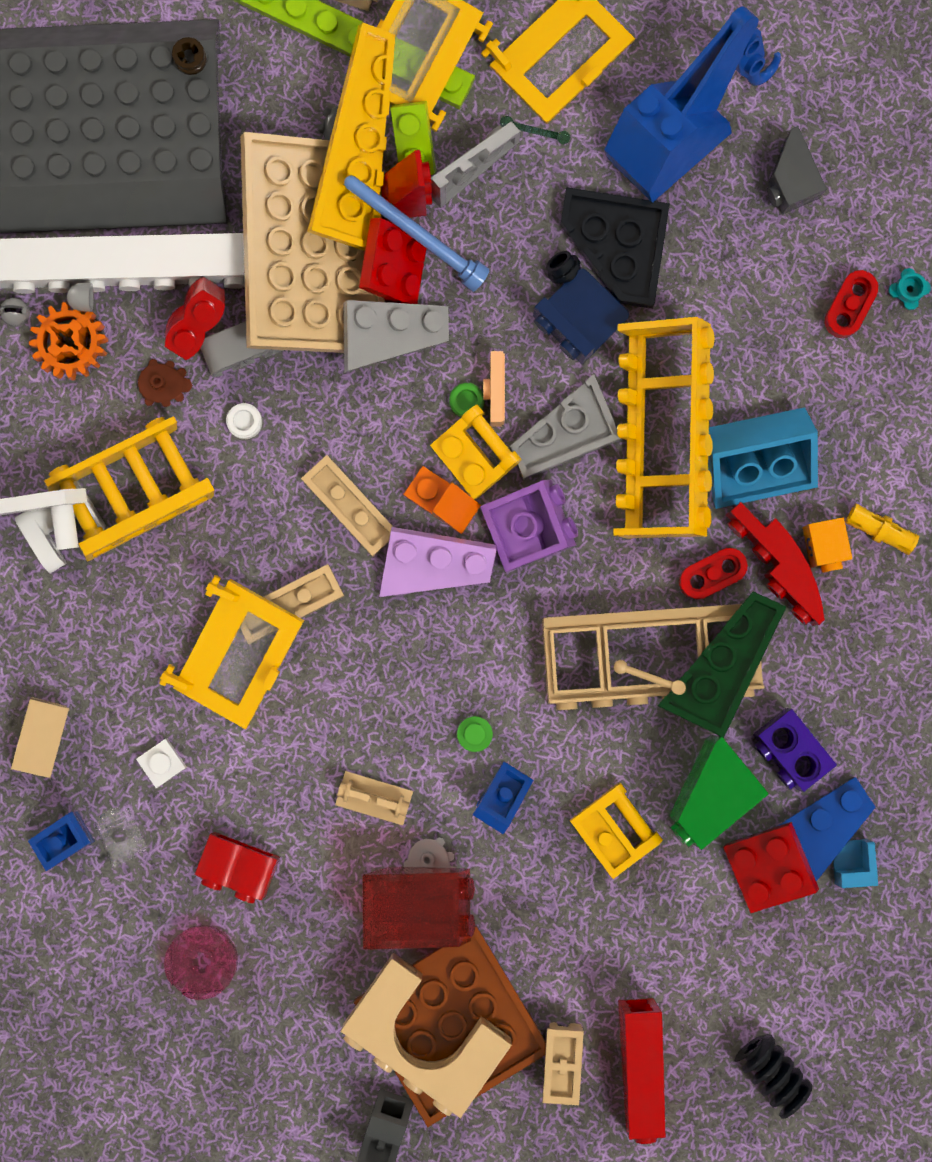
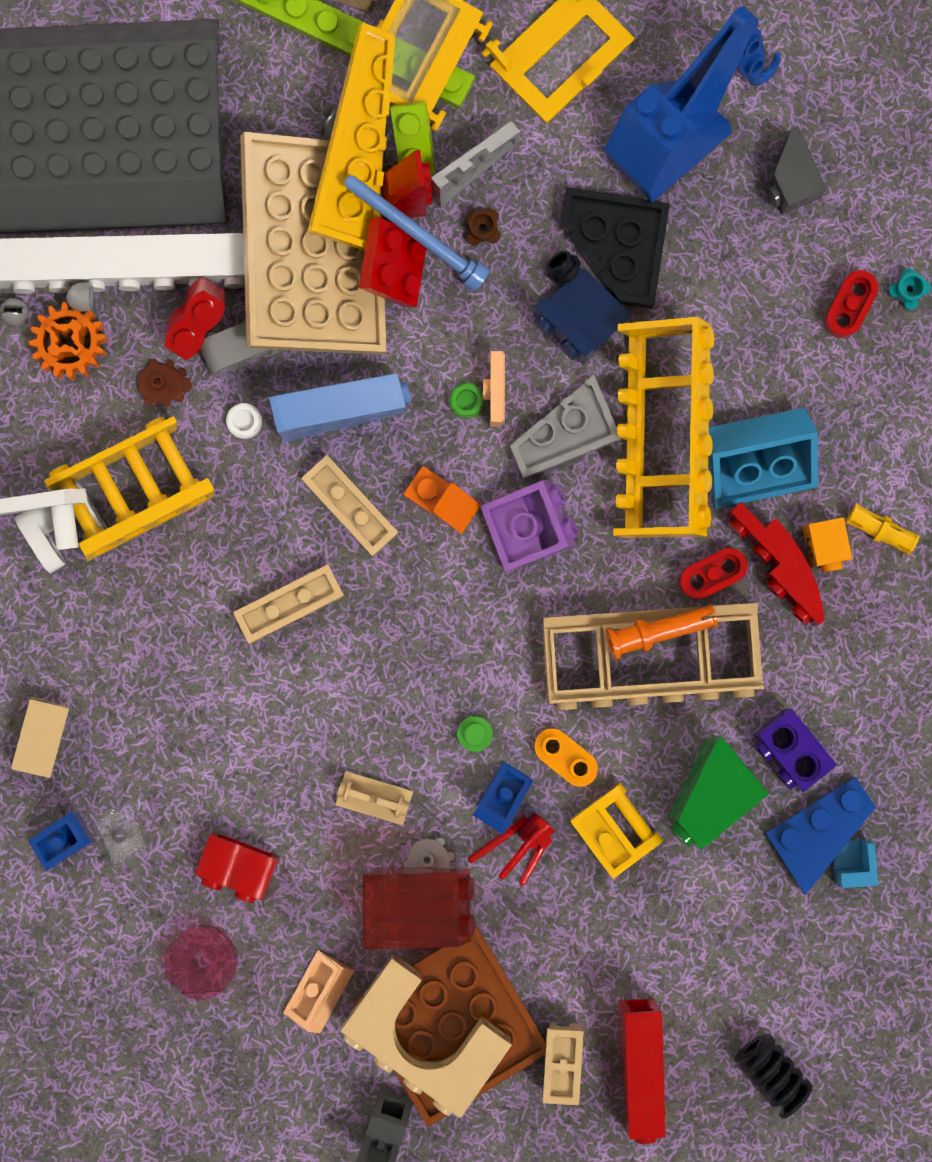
white plate [136,738,187,788] -> none
yellow piece [159,575,304,730] -> none
dark brown bush [172,37,207,75] -> none
light grey wing [343,300,449,373] -> none
lavender wing [379,527,497,597] -> none
yellow plate [430,404,522,500] -> none
clear green hinge [500,116,570,145] -> none
tan hinge [613,660,686,695] -> none
dark green wing [658,591,786,738] -> none
red plate [723,822,819,913] -> none
none -> medium blue slope [269,373,412,442]
none -> light nougat slope [283,950,355,1033]
none -> reddish brown plate [464,209,501,246]
none -> red plant [468,812,555,886]
none -> light orange plate [534,728,598,787]
none -> orange pin [606,604,718,660]

